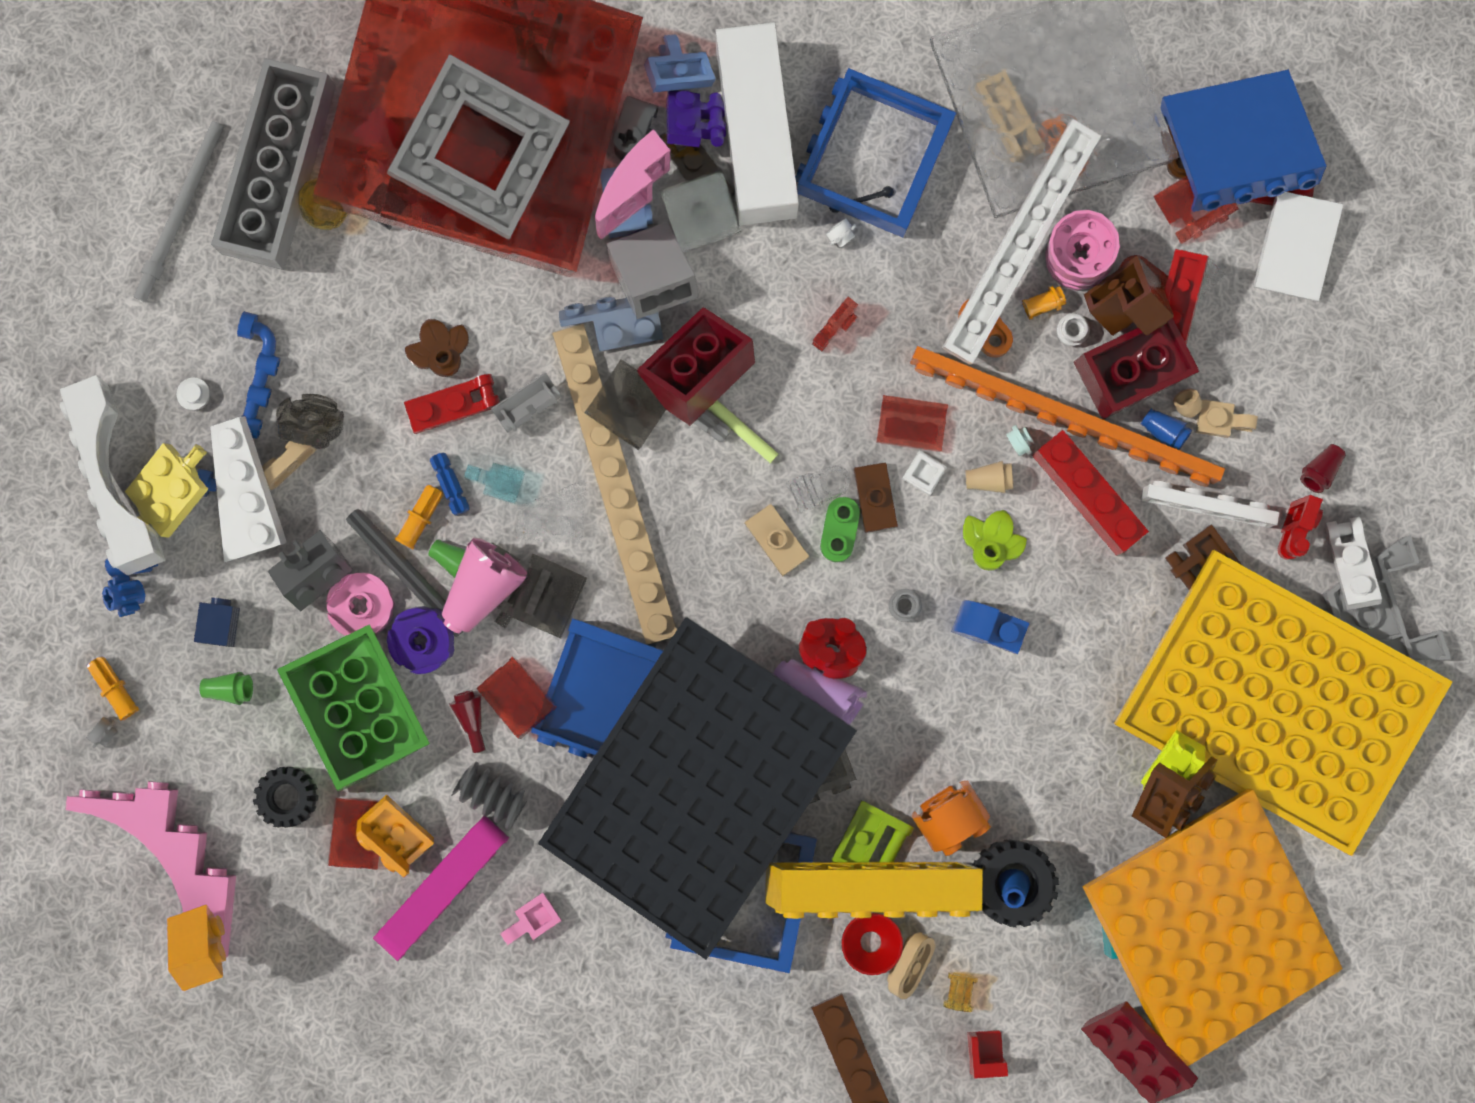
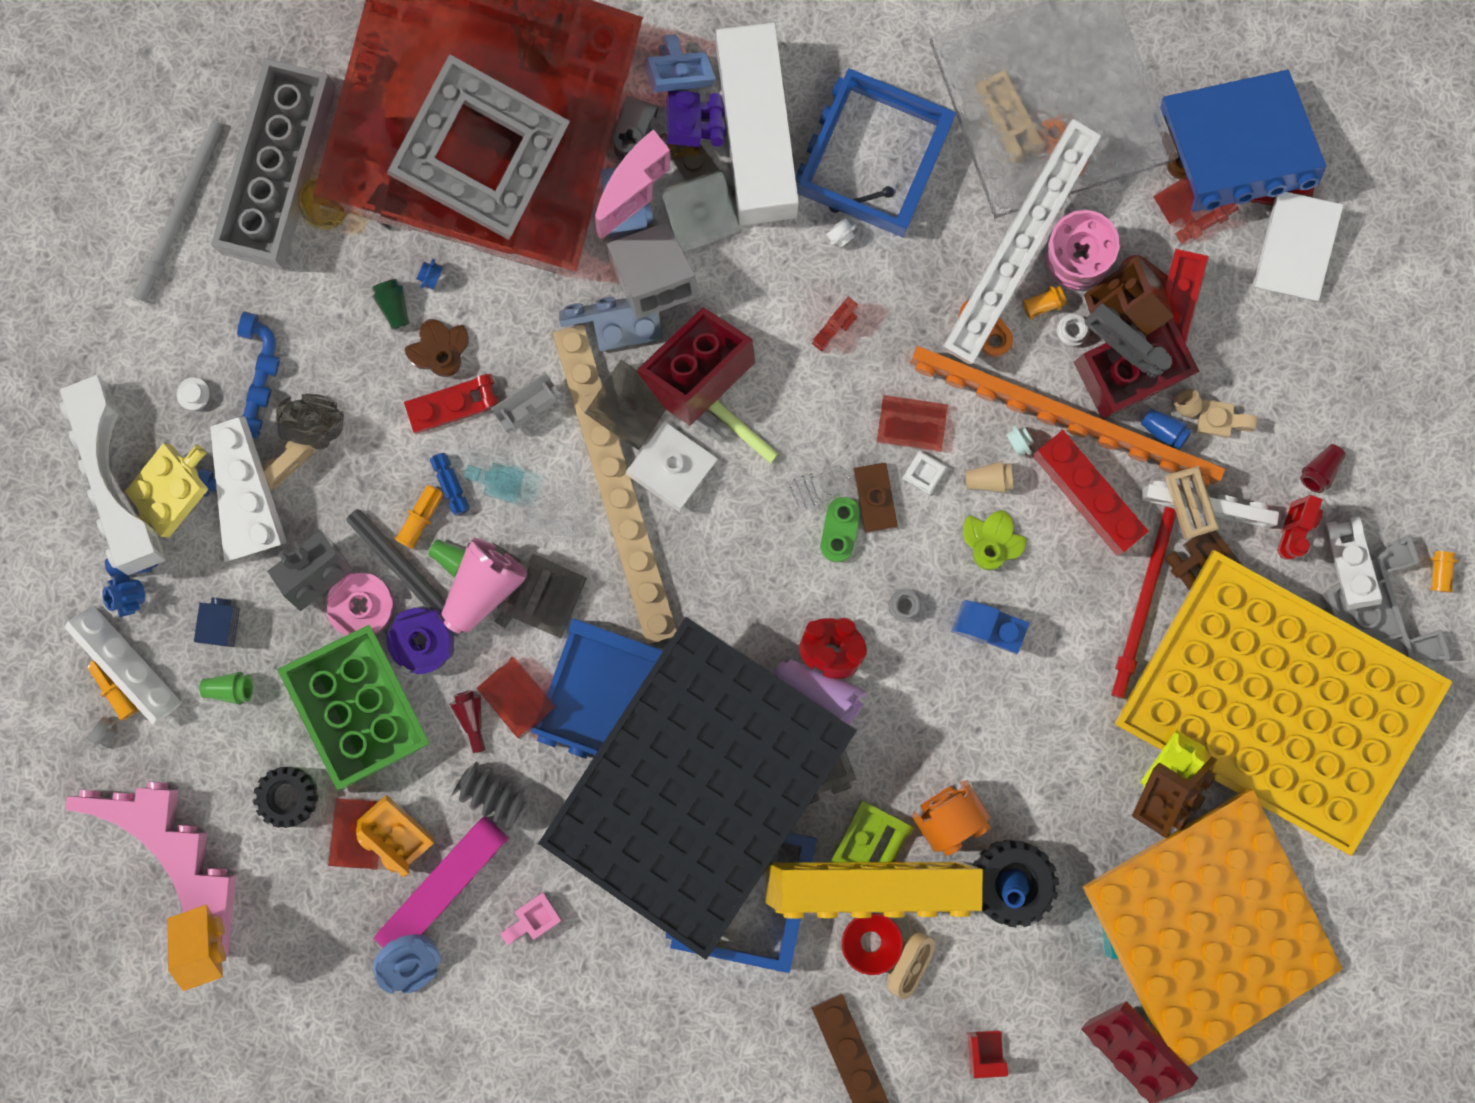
tan plate [744,504,809,577] -> none
clear yellow bush [943,972,978,1012] -> none
none -> white plate [64,606,182,725]
none -> dark green cone [372,279,410,330]
none -> medium blue tile [372,934,441,994]
none -> blue plate [416,259,443,290]
none -> white plate [626,421,718,512]
none -> dark grey hinge [1084,303,1173,378]
none -> red bar [1111,507,1177,699]
none -> tan tile [1164,466,1219,540]
none -> light orange pin [1430,551,1458,593]

